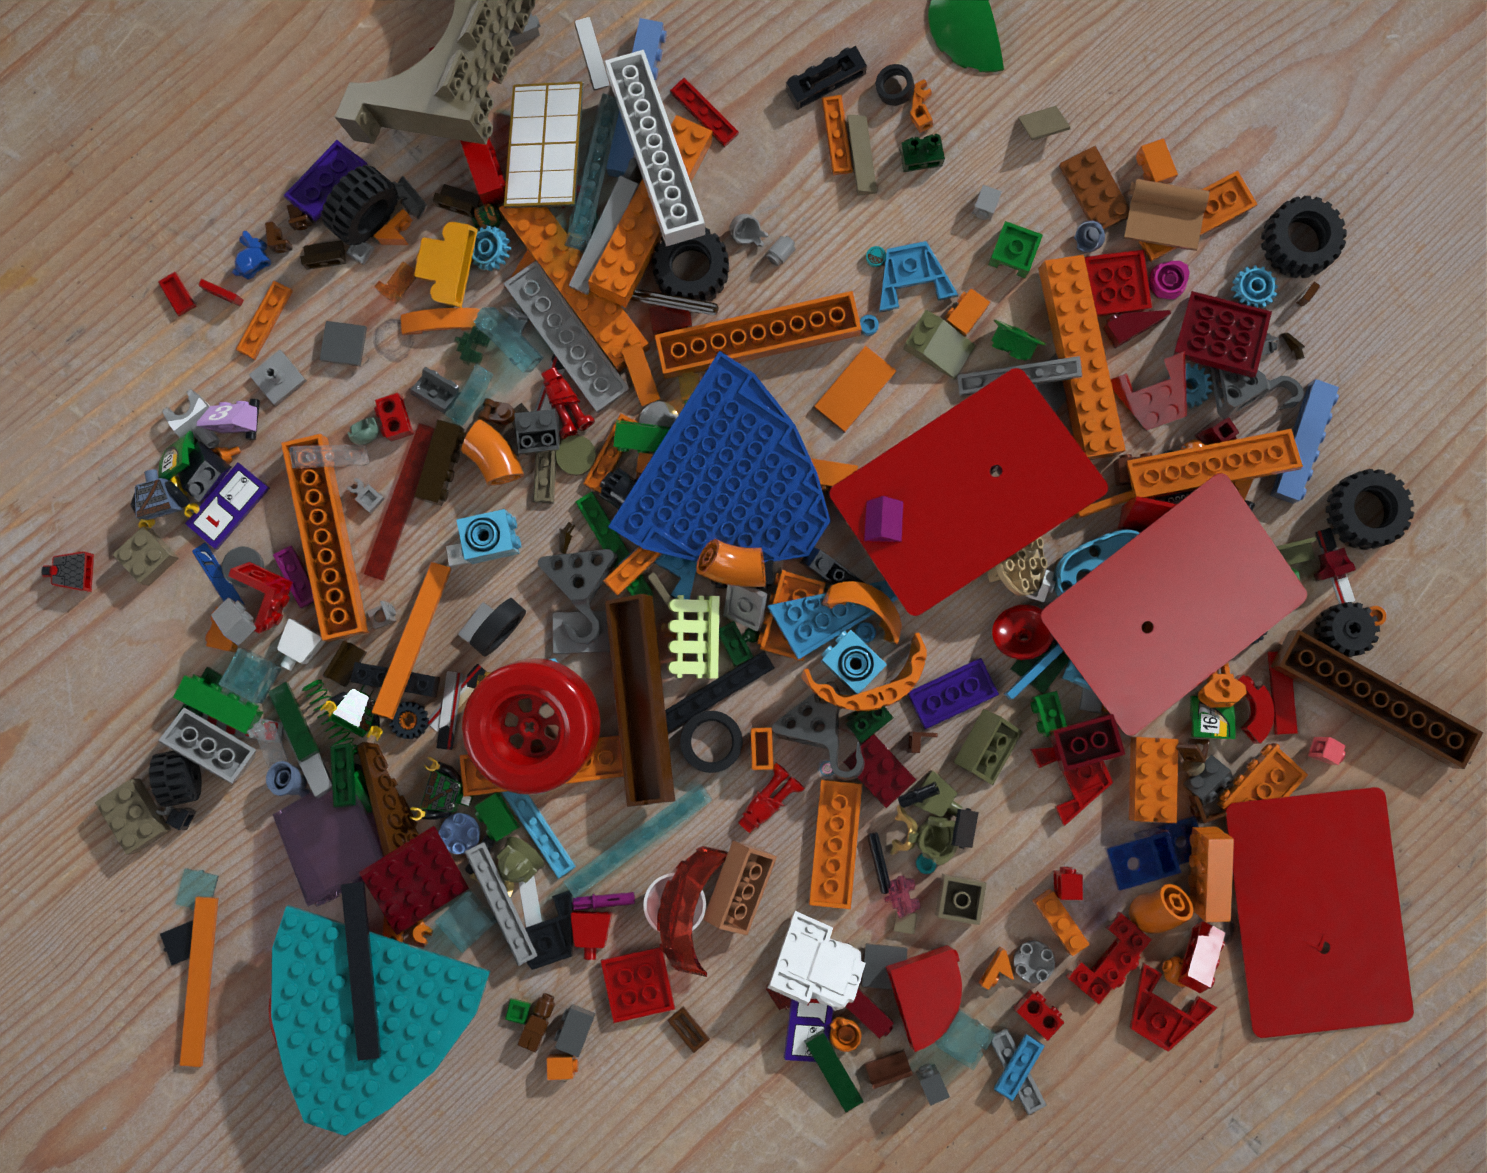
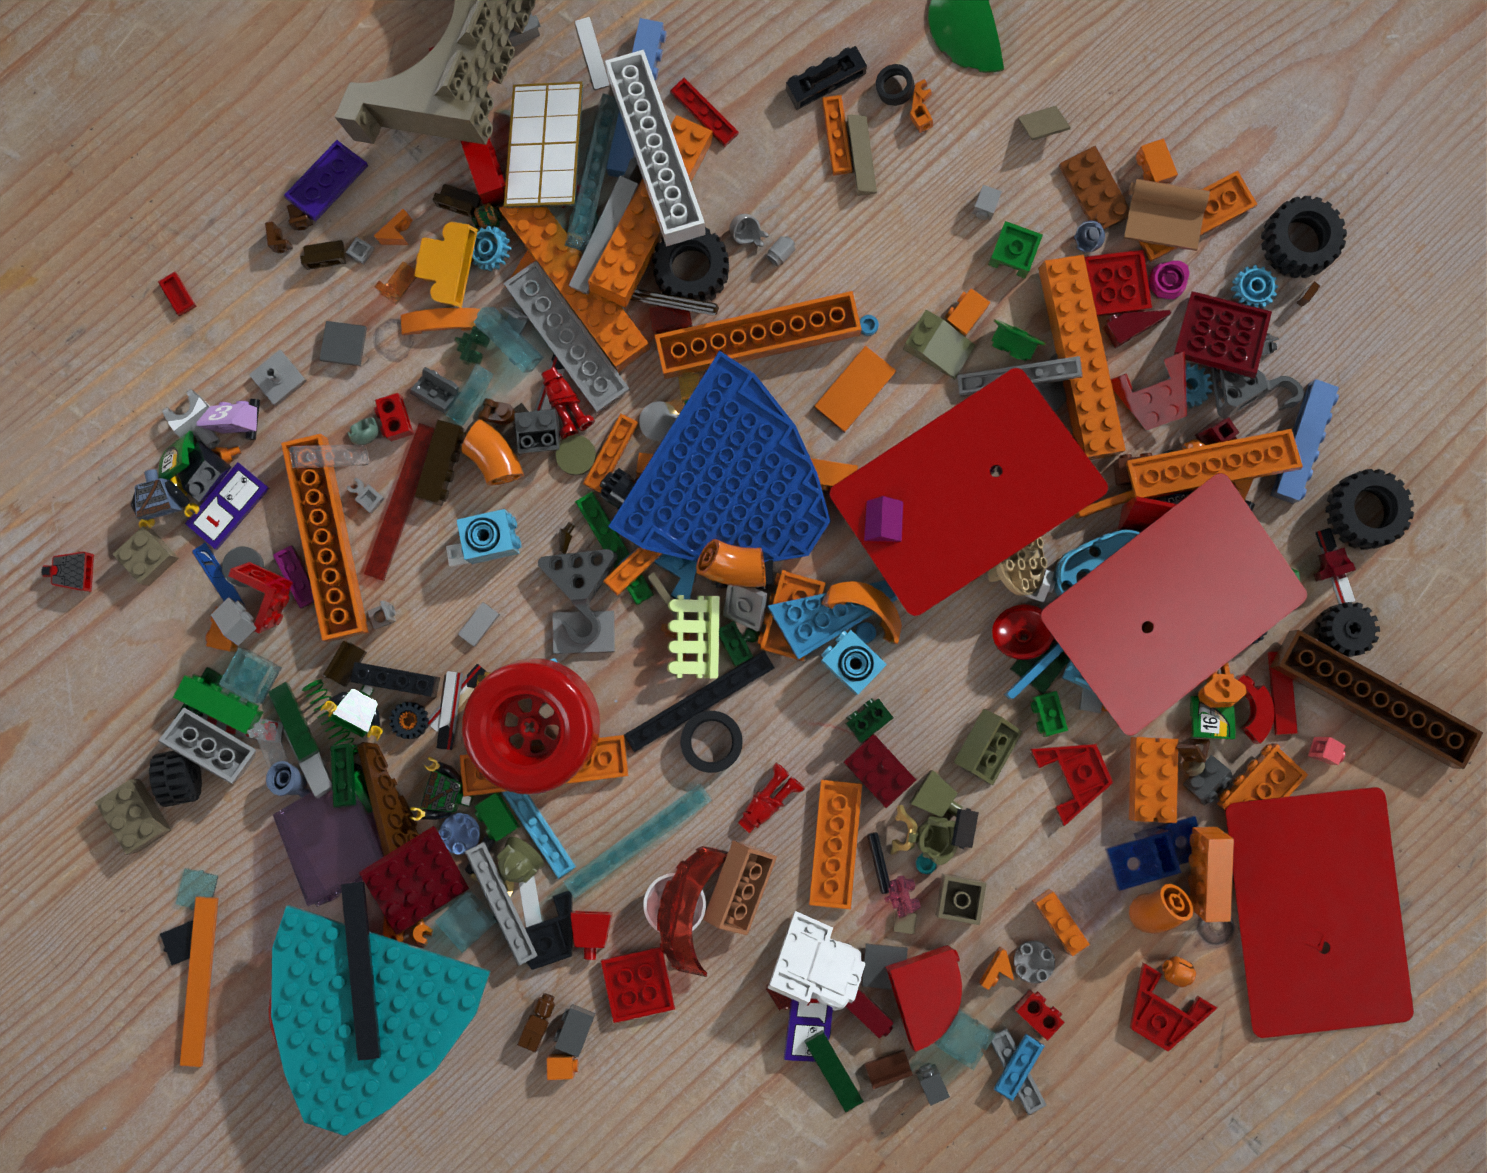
black piece [156,806,197,830] -> none
red tile [198,278,244,306] -> none
blue animal [232,231,271,280] -> none
orange tile [236,281,293,360] -> none
white torso [277,619,326,671] -> none
black tyre [321,166,398,245] -> none
orange tile [372,562,451,720] -> none
dark grey hinge [392,176,428,219] -> none
black tyre [470,598,526,657] -> none
green tile [505,998,531,1025] -> none
dark tan tile [533,450,556,503] -> none
magenta axle [573,892,635,910] -> none
reddish brown piece [605,594,675,807] -> none
green brick [613,420,671,454] -> none
orange tile [621,342,660,406] -> none
reddish brown tile [667,1006,710,1053] -> none
orange brick [751,727,774,770] -> none
dark grey piece [772,681,865,780] -> none
black slope [800,547,865,585] -> none
orange windscreen [801,632,927,711] -> none
clear tile [817,758,835,779] -> none
orange piece [830,1017,862,1052] -> none
teal tile [866,246,886,268] -> none
dark azure wing [879,241,958,312] -> none
black axle [898,782,940,808] -> none
dark green brick [900,134,945,172] -> none
dark purple tile [908,658,999,730] -> none
copper panel [908,732,938,753] -> none
dark red brick [1049,714,1126,772] -> none
red brick [1054,867,1083,900] -> none
red bracket [1066,912,1152,1004] -> none
brick [1177,921,1225,993] -> none
reddish brown bracket [1188,795,1227,824] -> none
olive panel [1276,537,1316,565] -> none
dark brown bar [1281,333,1305,360] -> none
orange tile [1369,606,1386,626] -> none

